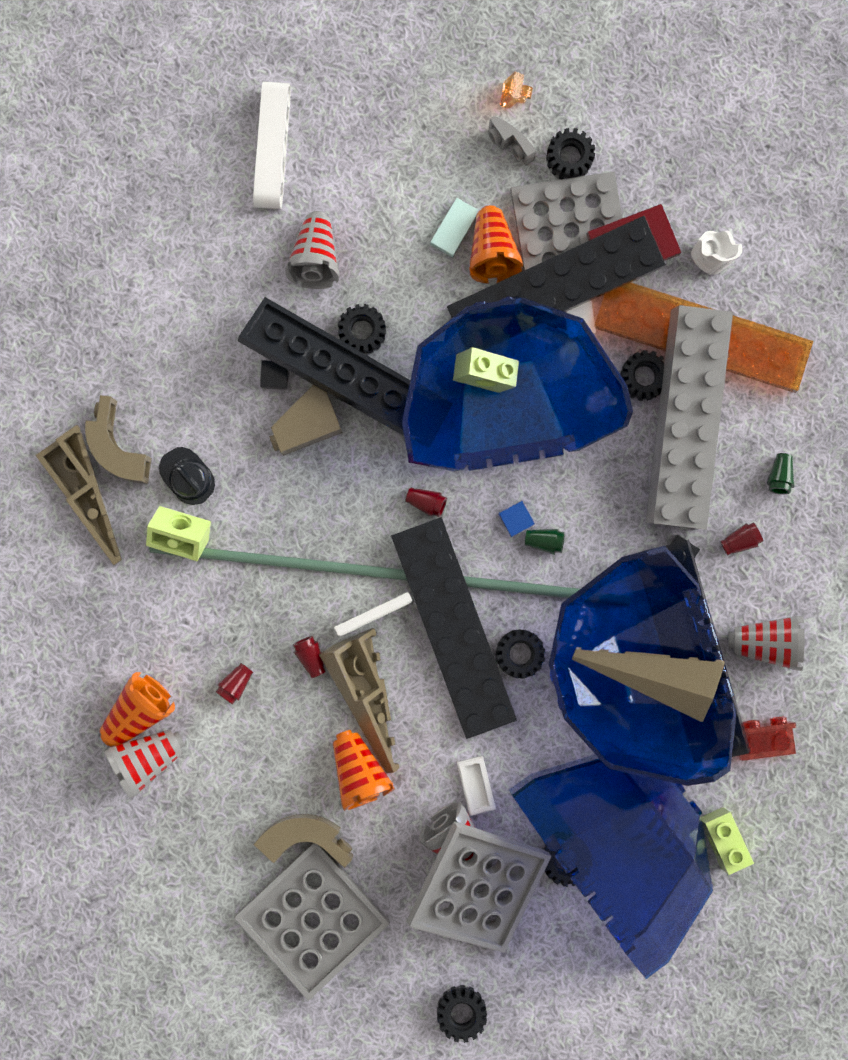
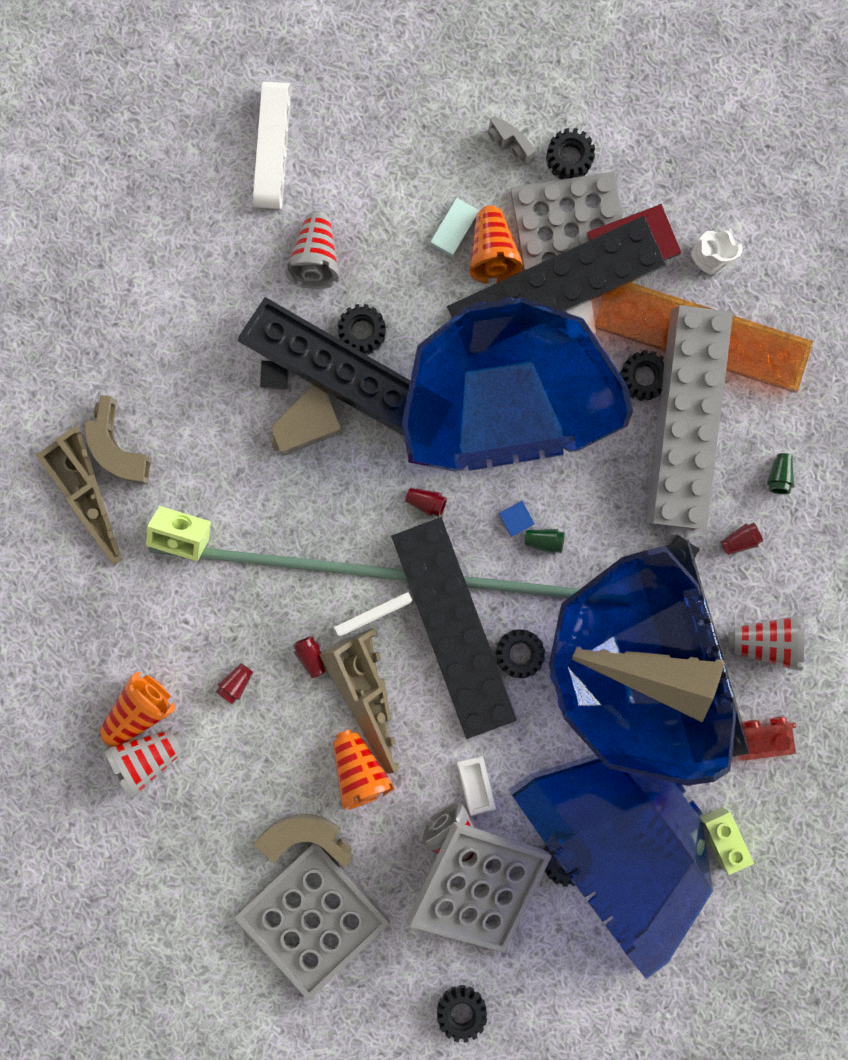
black piece [159,447,215,505] -> none
yellowish green brick [453,347,519,393] -> none
clear orange tile [500,72,533,108] -> none

